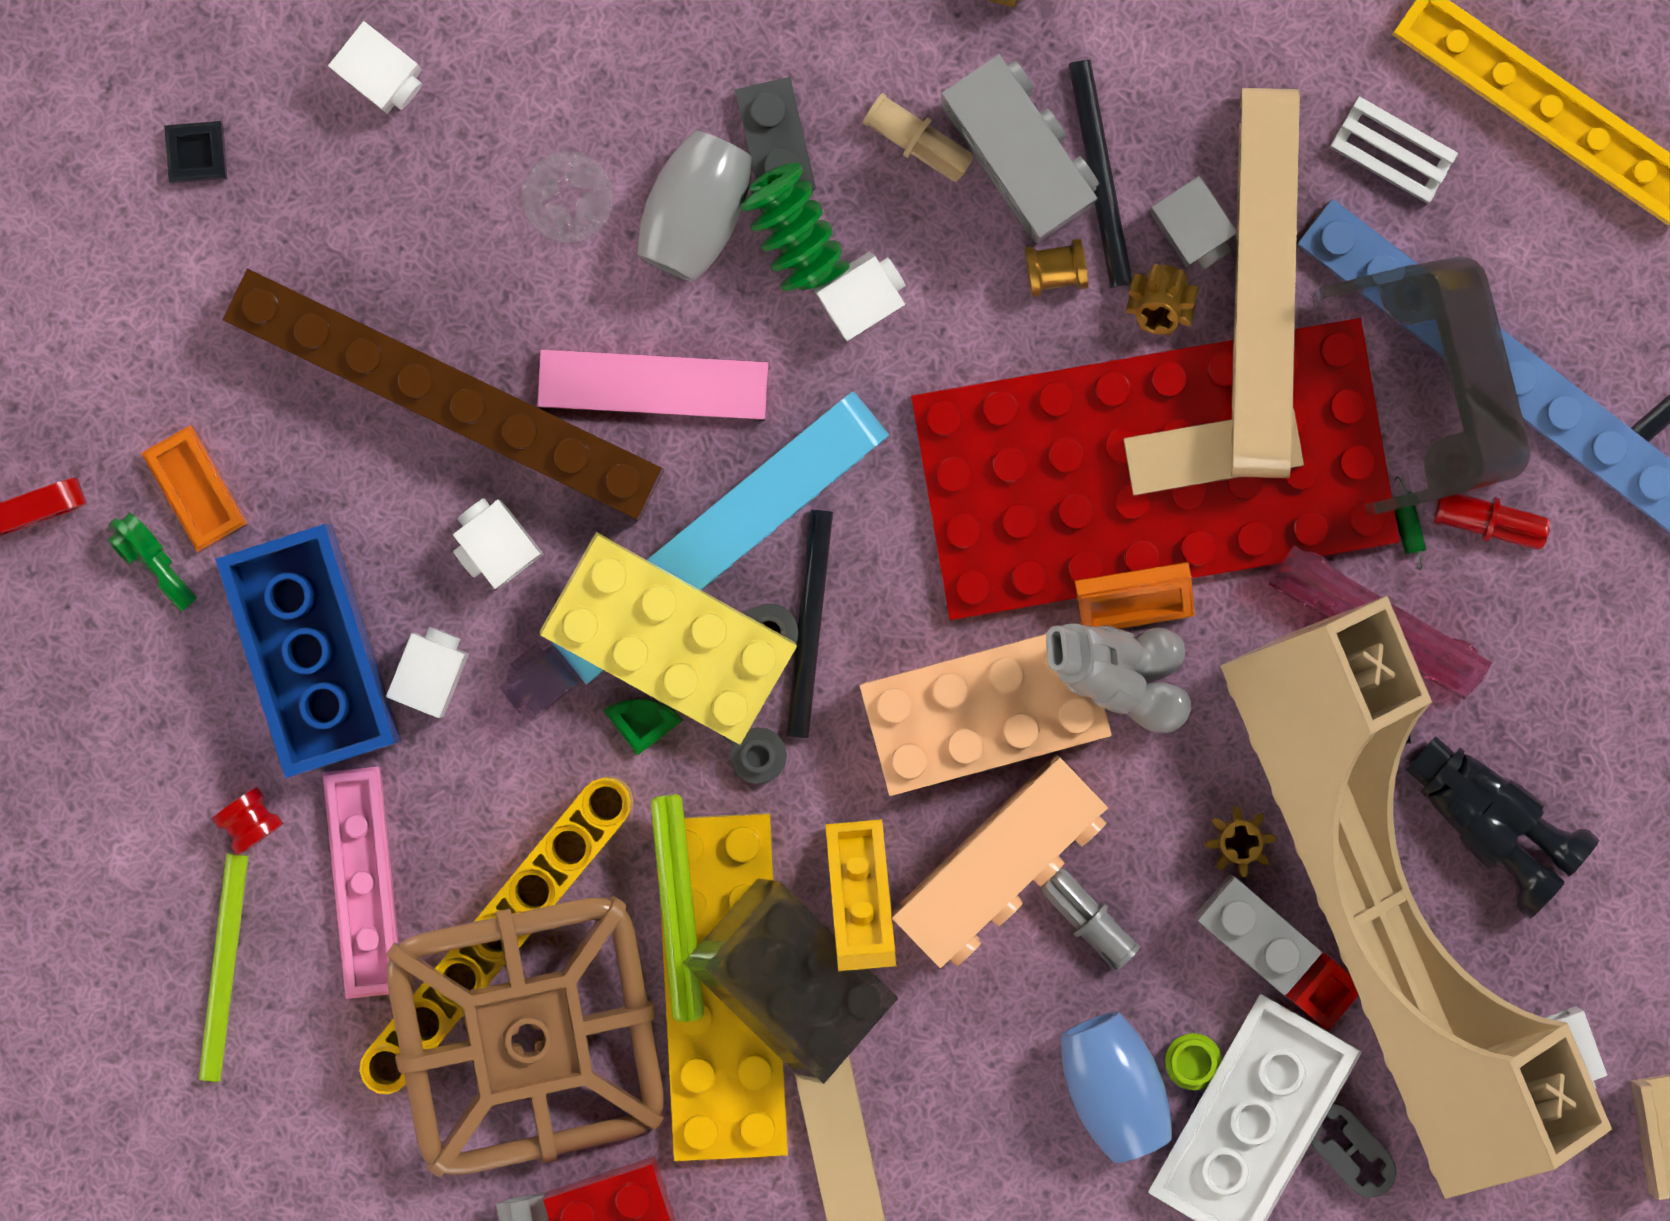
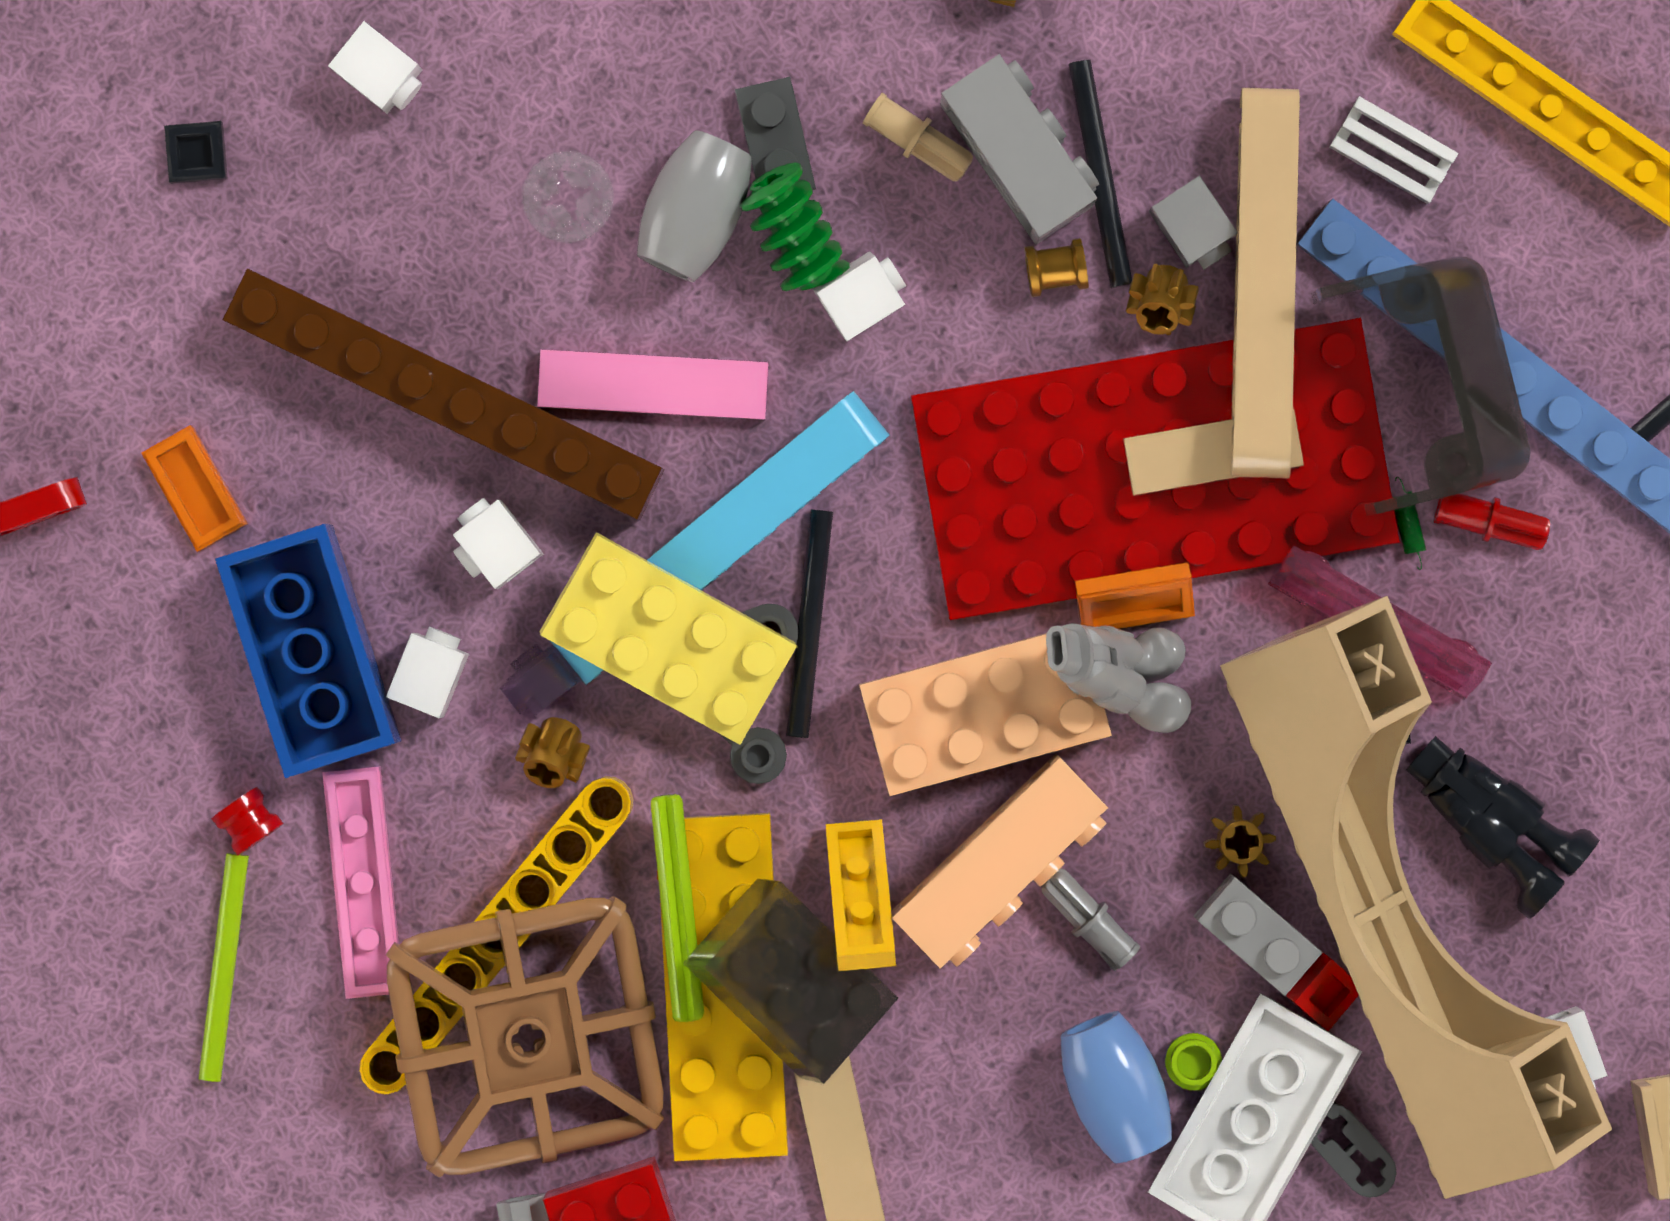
green plate [107,512,197,612] -> none
green tile [603,698,684,755] -> none
none -> pearl gold gear [515,717,590,788]

